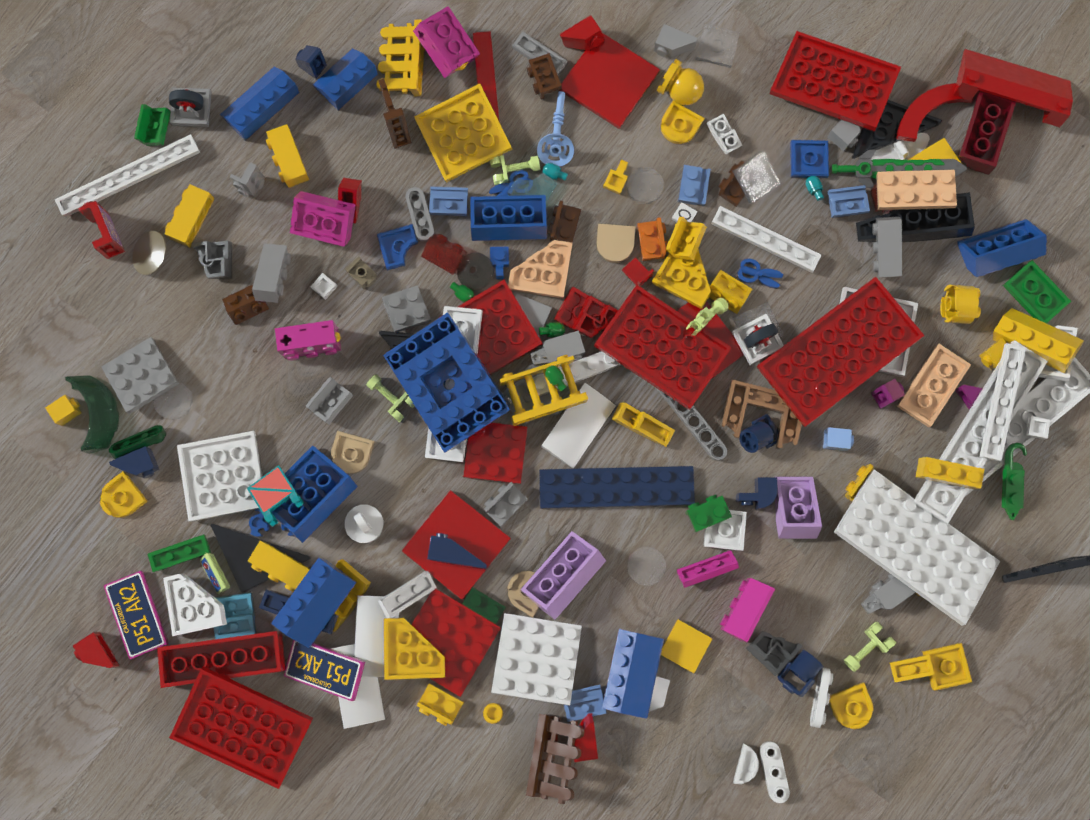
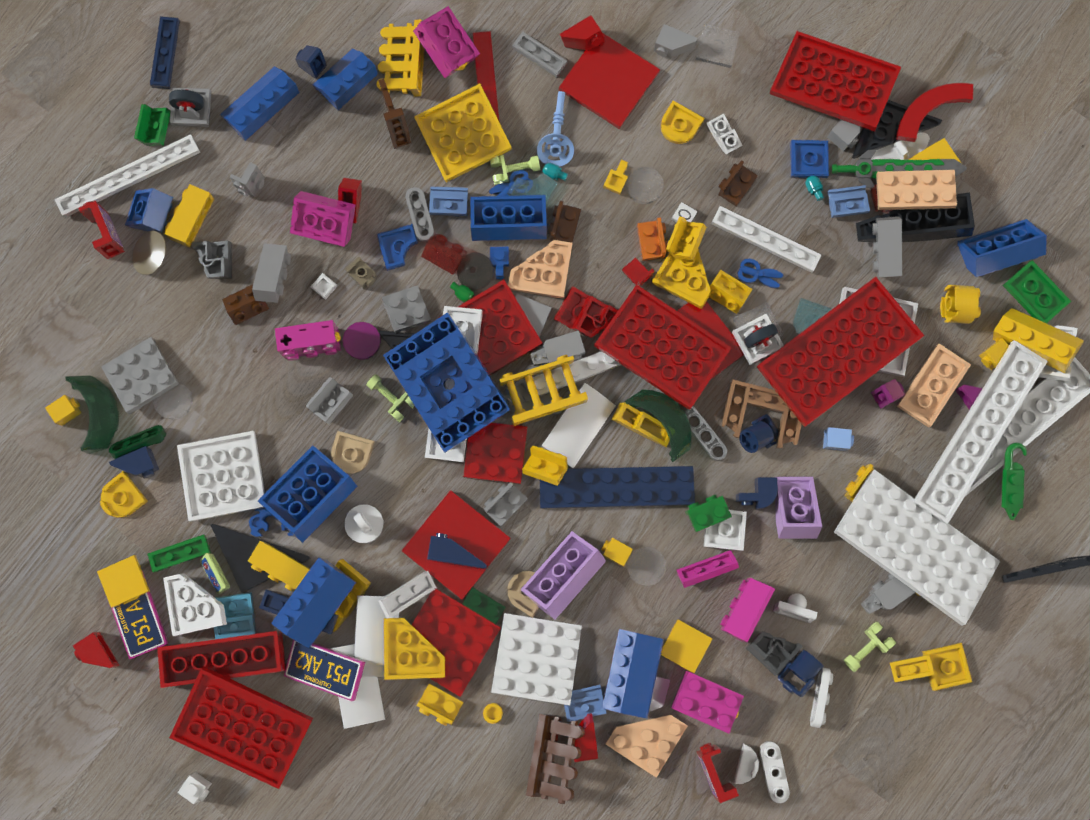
flag [247,465,304,527] -> none
yellow brick [265,124,309,188] -> none
reddish brown bracket [527,53,562,100] -> none
green cylinder [539,322,565,338] -> none
green cylinder [545,365,567,392] -> none
tan tile [596,224,635,263] -> none
yellow tile [657,59,704,106] -> none
medium blue plate [678,165,711,206] -> none
yellowish green bar [686,298,729,335] -> none
clear tile [733,151,781,203] -> none
yellow tile [829,682,874,729] -> none
yellow brick [915,457,985,489] -> none
red slope [954,49,1073,128] -> none
dark red slope [959,91,1016,175] -> none
white plate [979,343,1026,462] -> none
white plate [1026,416,1050,440] -> none
none -> yellow tile [97,555,150,608]
none -> blue slope [125,188,173,233]
none -> dark blue tile [150,16,180,89]
none -> white brick [177,772,212,804]
none -> magenta tile [342,322,381,360]
none -> yellow bracket [522,446,568,486]
none -> yellow brick [601,538,633,567]
none -> light nougat plate [605,714,688,778]
none -> clear green windscreen [625,389,692,462]
none -> dark pink piece [671,671,744,734]
none -> red panel [696,743,739,803]
none -> white tile [773,593,818,623]
none -> clear light blue tile [793,298,832,335]

